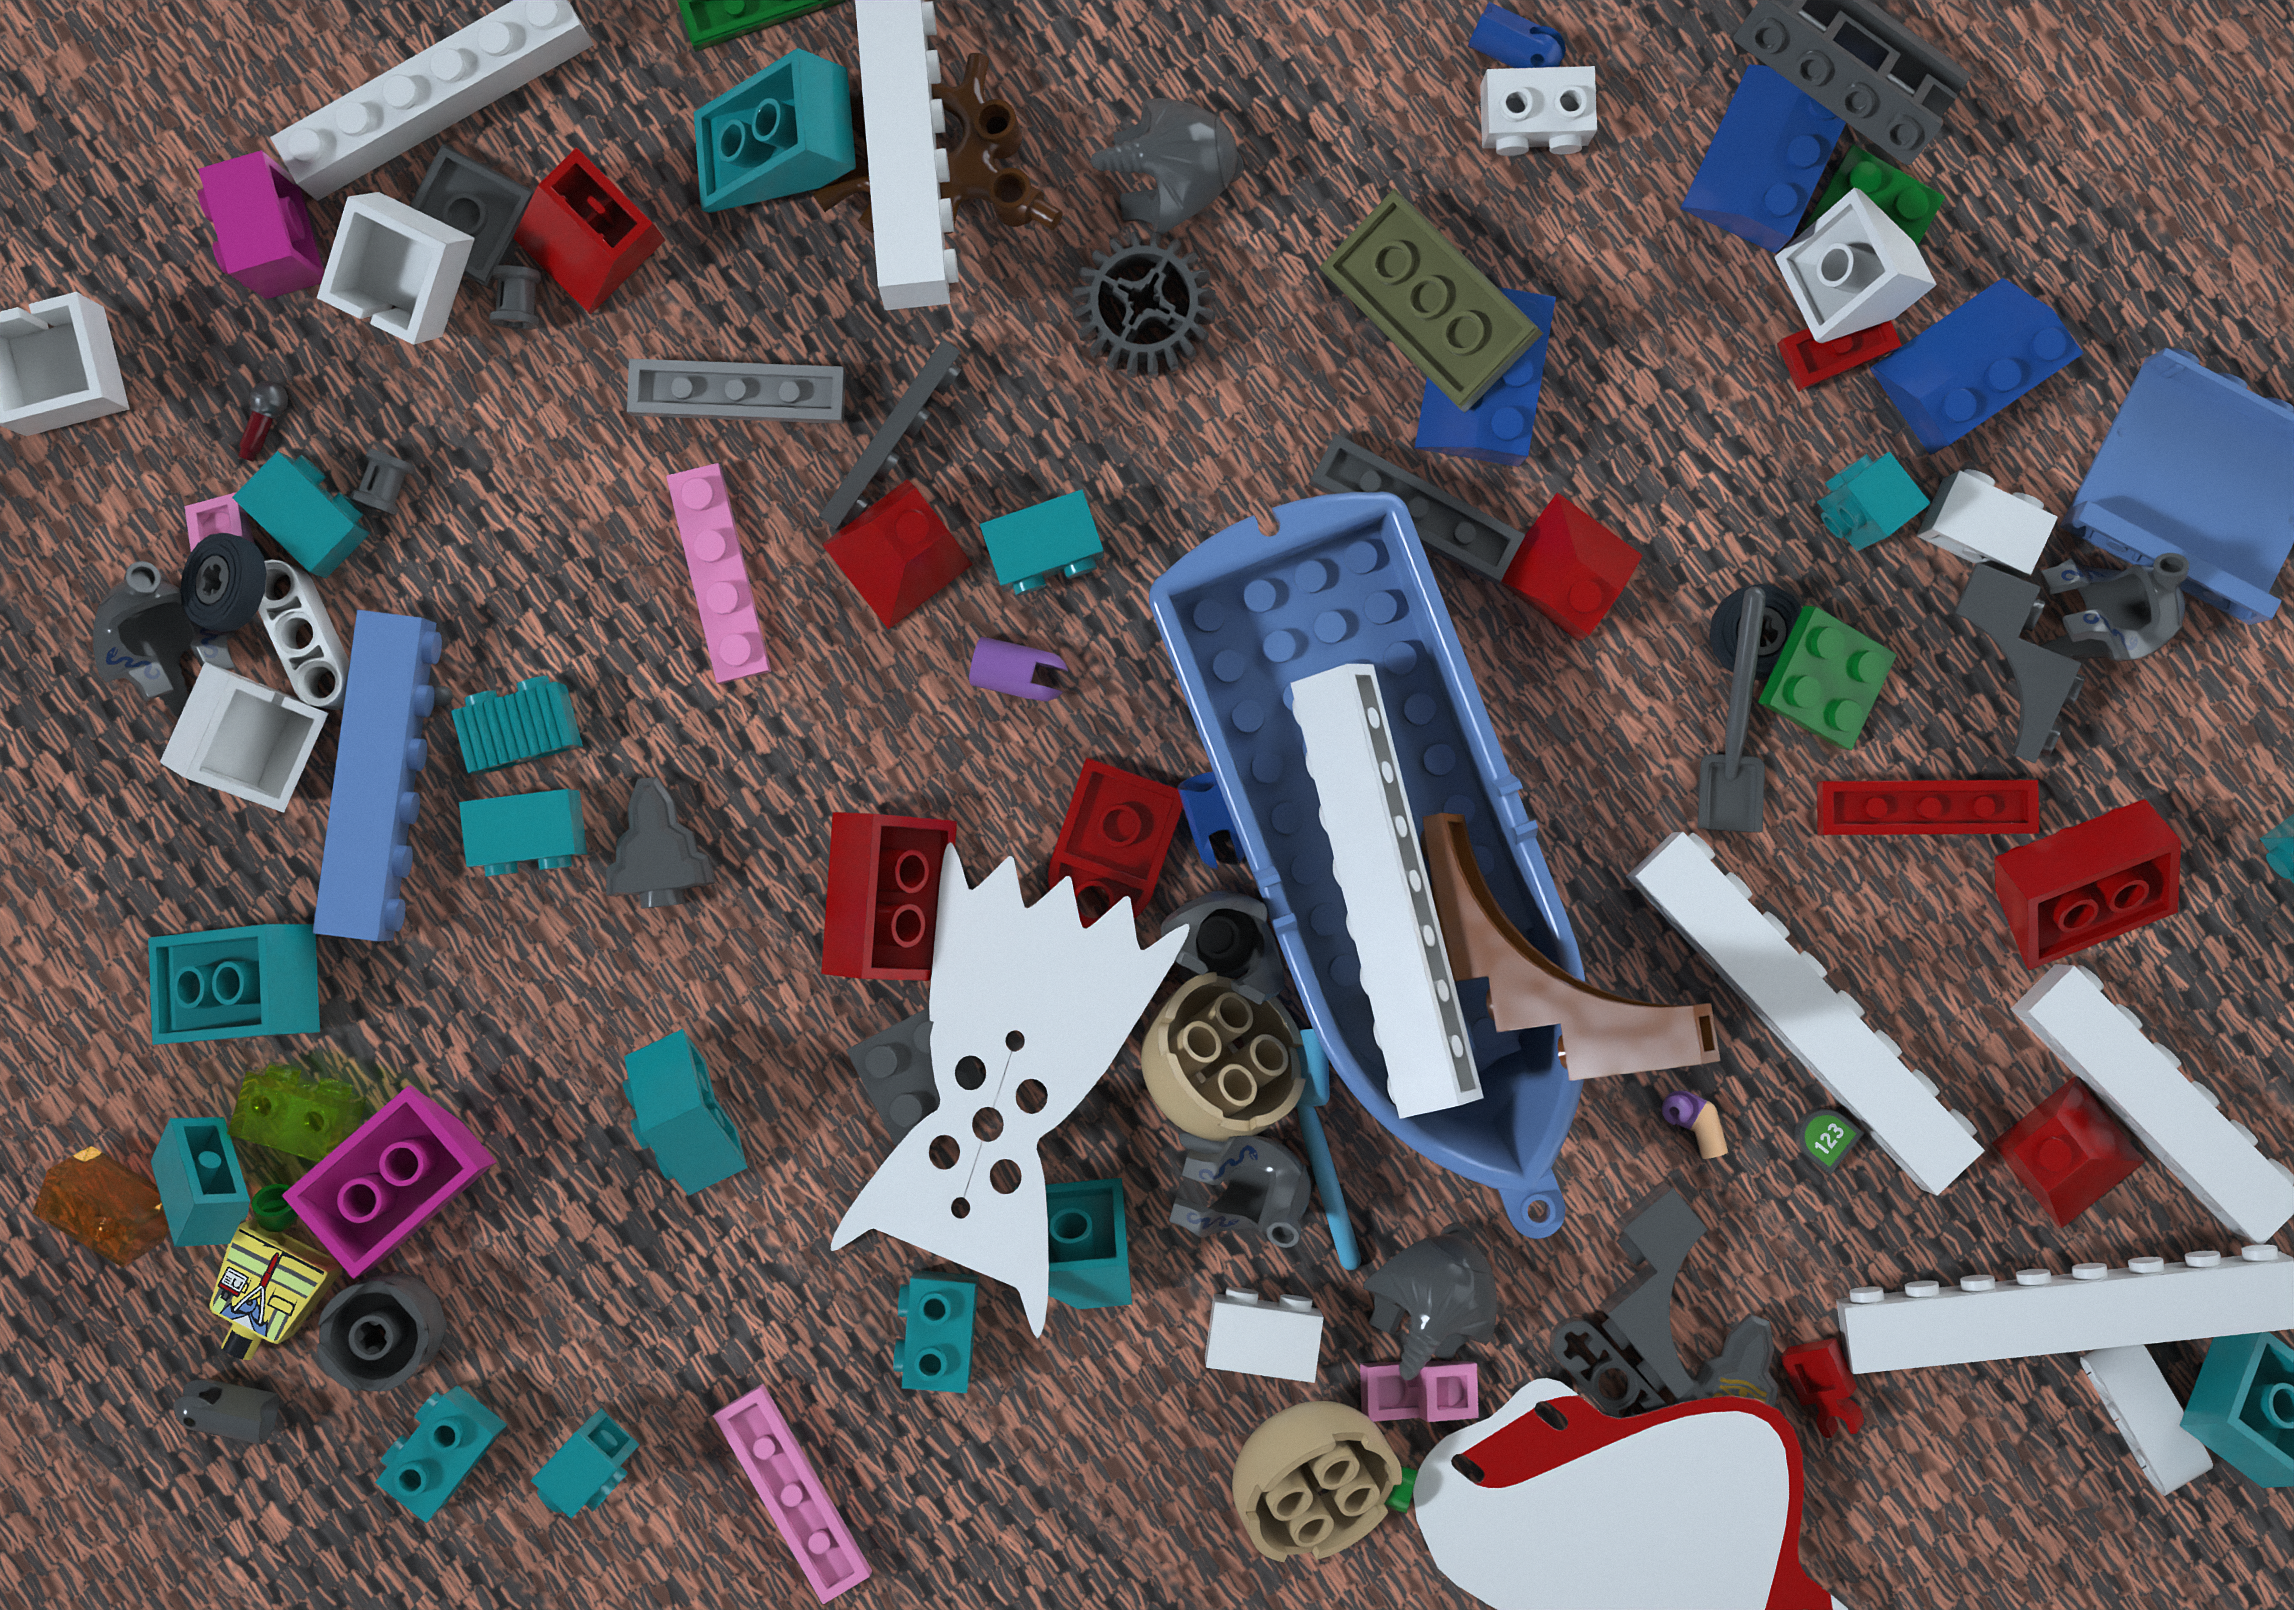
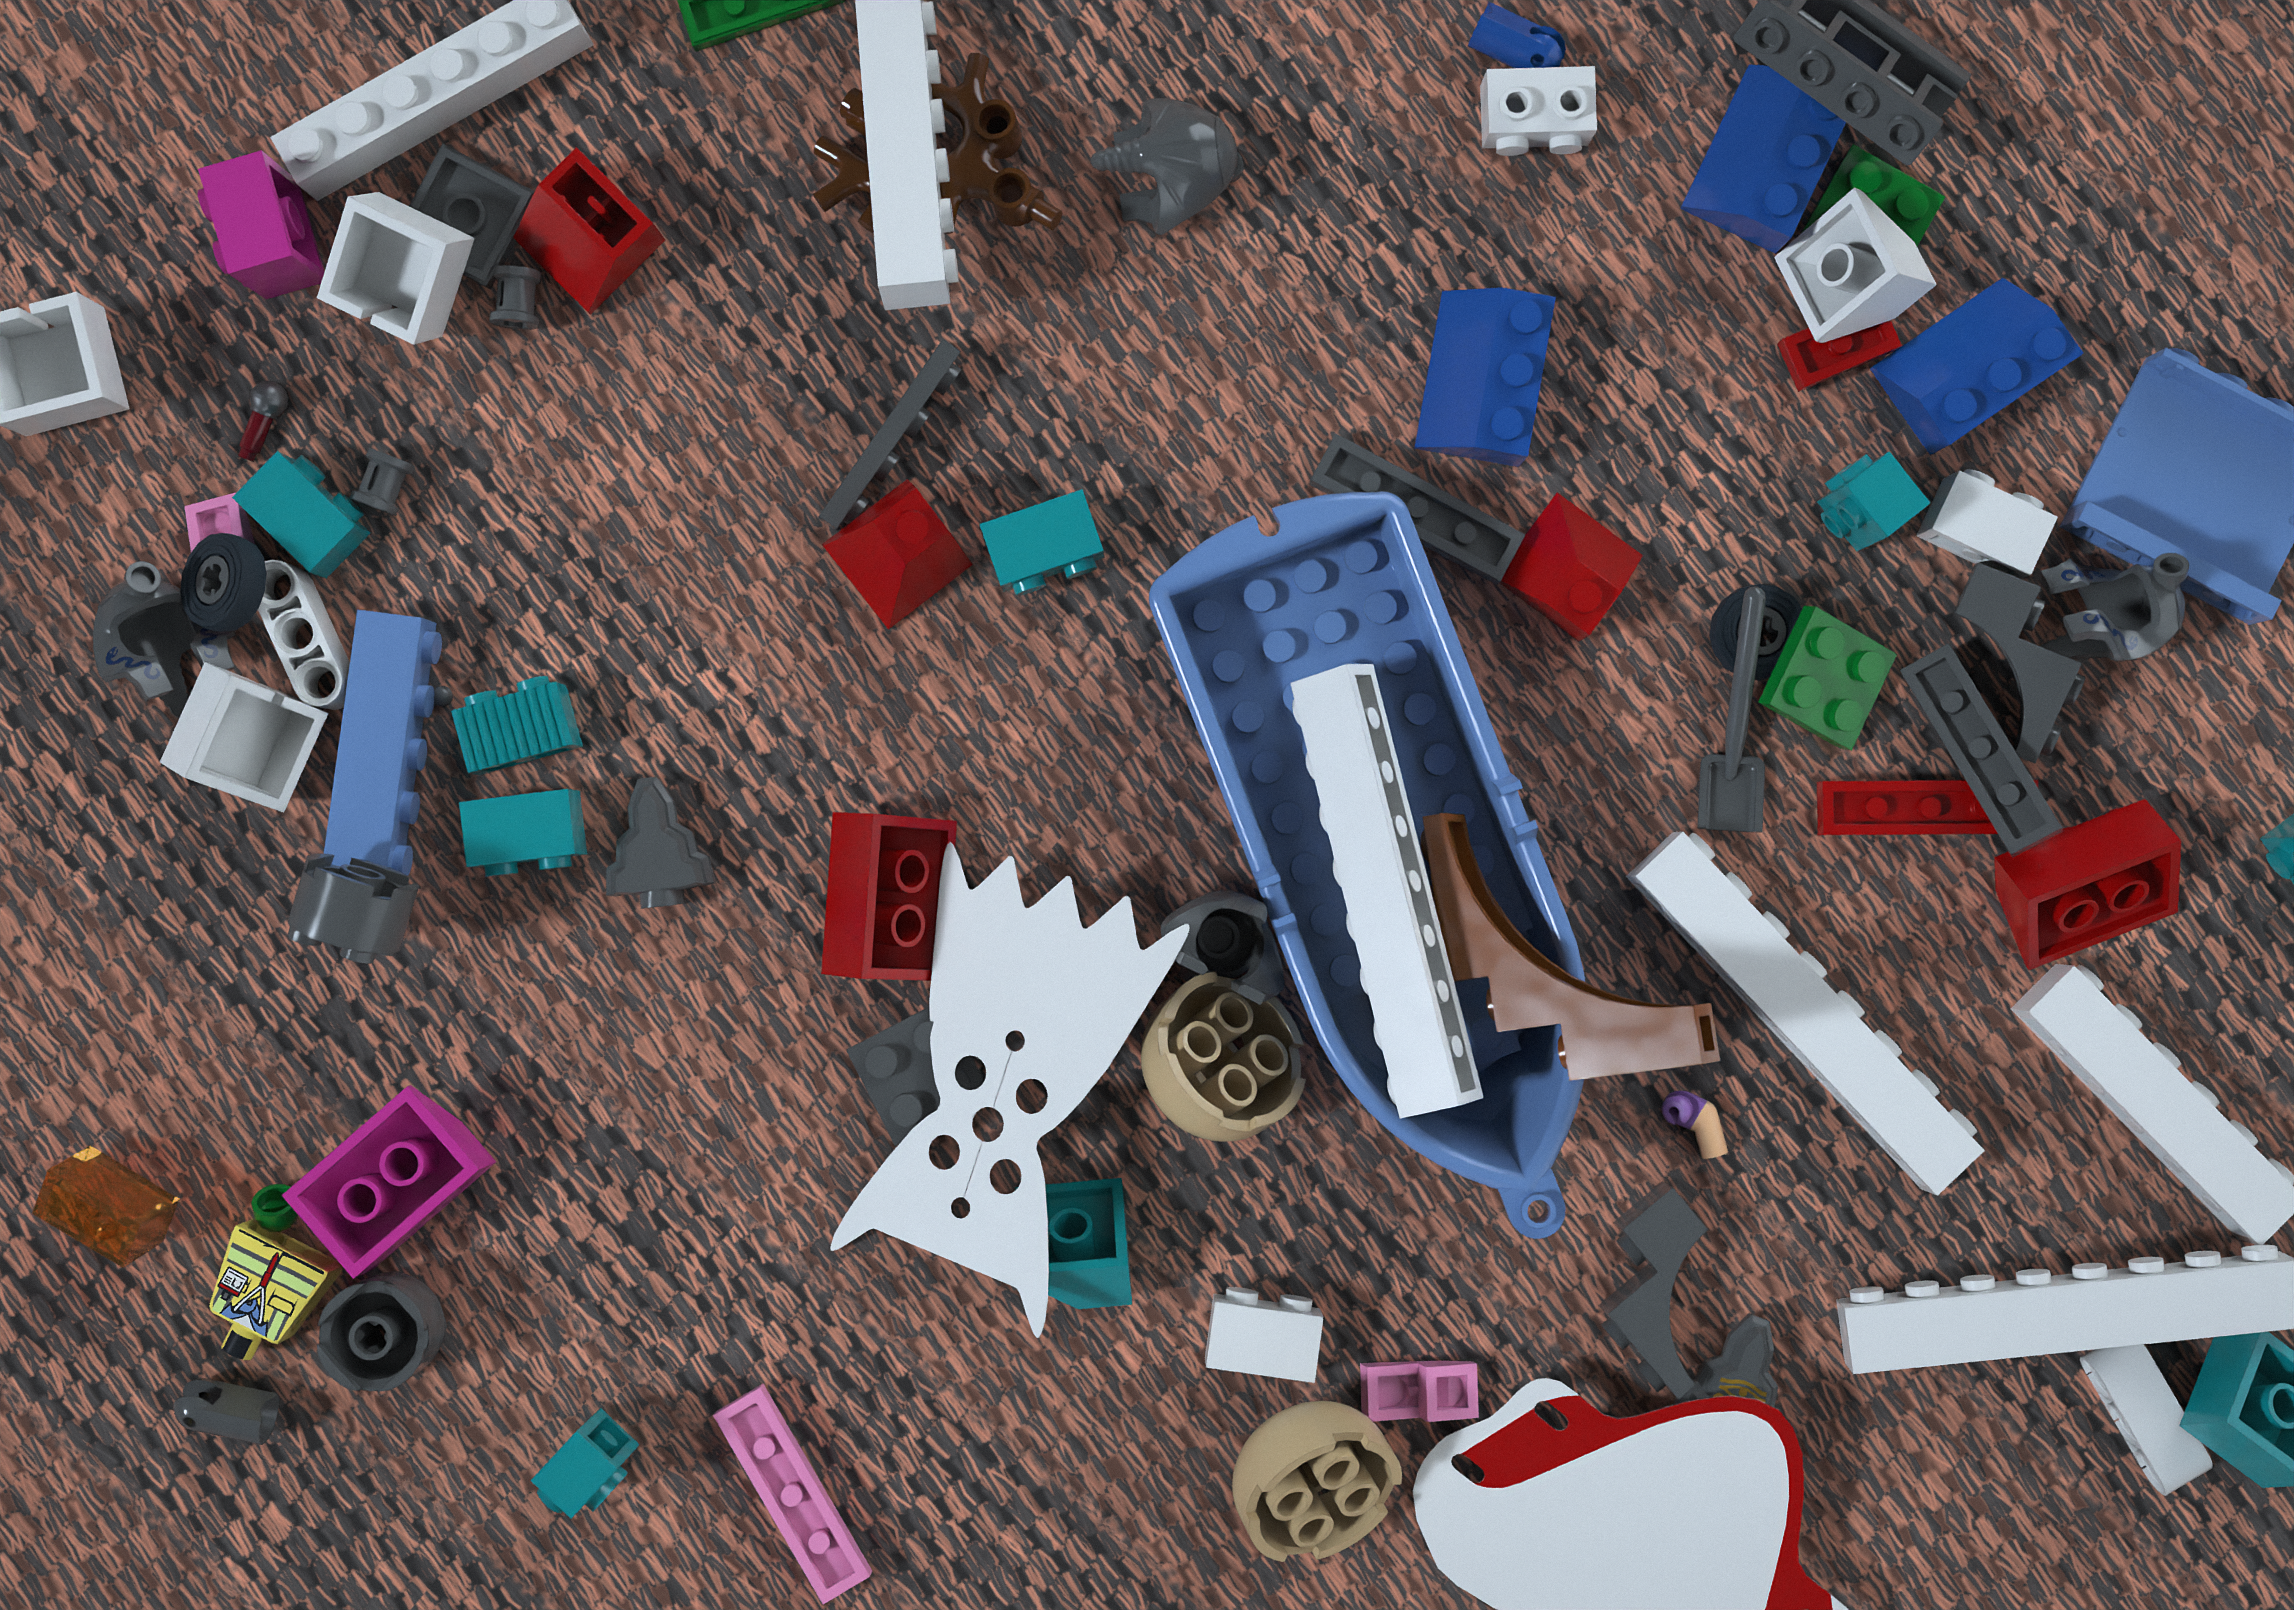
teal slope [148,924,320,1045] -> none
teal brick [150,1117,250,1247] -> none
clear neon green brick [227,1062,367,1162] -> none
teal brick [375,1385,508,1523] -> none
teal brick [622,1029,748,1196] -> none
light grey plate [627,359,846,424] -> none
bright pink plate [666,463,771,684] -> none
teal slope [694,48,856,213] -> none
teal brick [893,1270,979,1393] -> none
medium lavender piece [969,636,1068,702] -> none
red tile [1048,757,1183,928] -> none
dark grey gear [1072,231,1216,378] -> none
dark grey piece [1169,1130,1311,1248] -> none
blue piece [1178,771,1245,870] -> none
medium azure piece [1294,1029,1361,1270] -> none
olive tile [1319,188,1543,413] -> none
dark grey piece [1363,1223,1497,1381] -> none
green hinge [1384,1466,1419,1514] -> none
dark grey beam [1550,1317,1668,1419] -> none
red plate [1780,1338,1864,1438] -> none
tile [1794,1108,1864,1175] -> none
red slope [1992,1076,2145,1228] -> none
none -> dark grey brick [287,853,419,964]
none -> dark grey plate [1900,643,2063,858]

